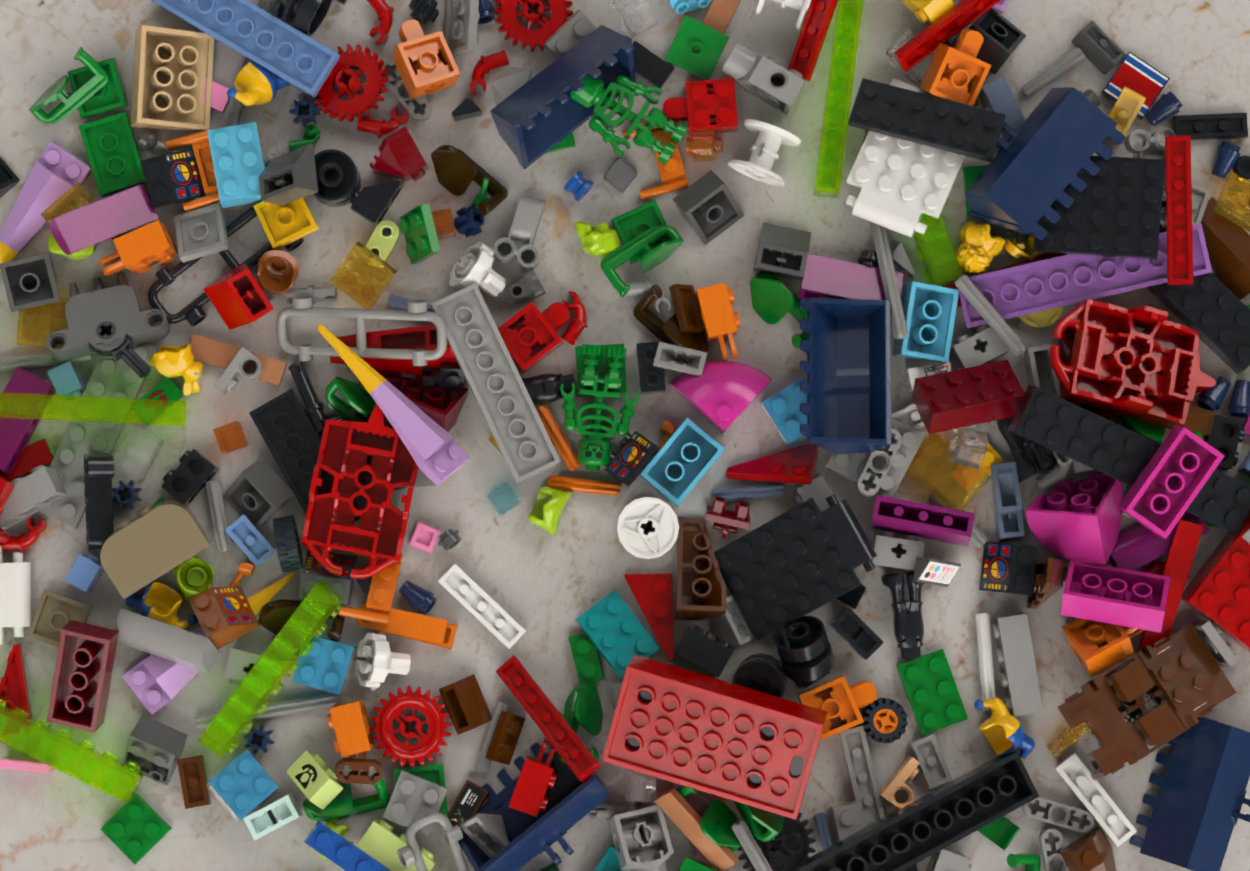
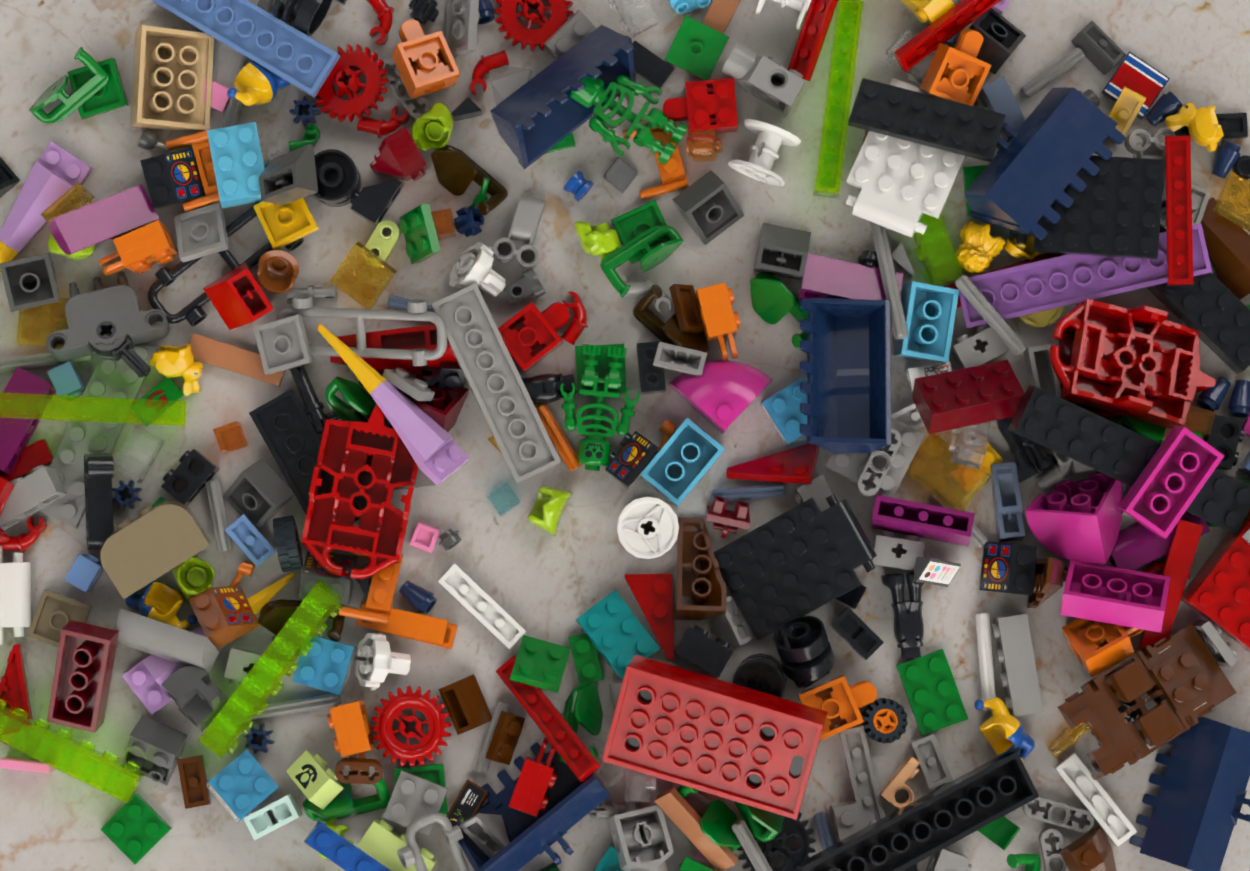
green plate [79,112,146,197] -> none
light grey plate [214,347,264,394] -> none
orange axle [547,476,620,496] -> none
none -> dark grey brick [161,666,228,732]
none -> light grey plate [253,314,313,375]
none -> light grey plate [382,367,435,401]
none -> lime hair [410,102,453,151]
none -> green plate [510,635,571,693]
none -> yellow animal [1165,102,1224,152]

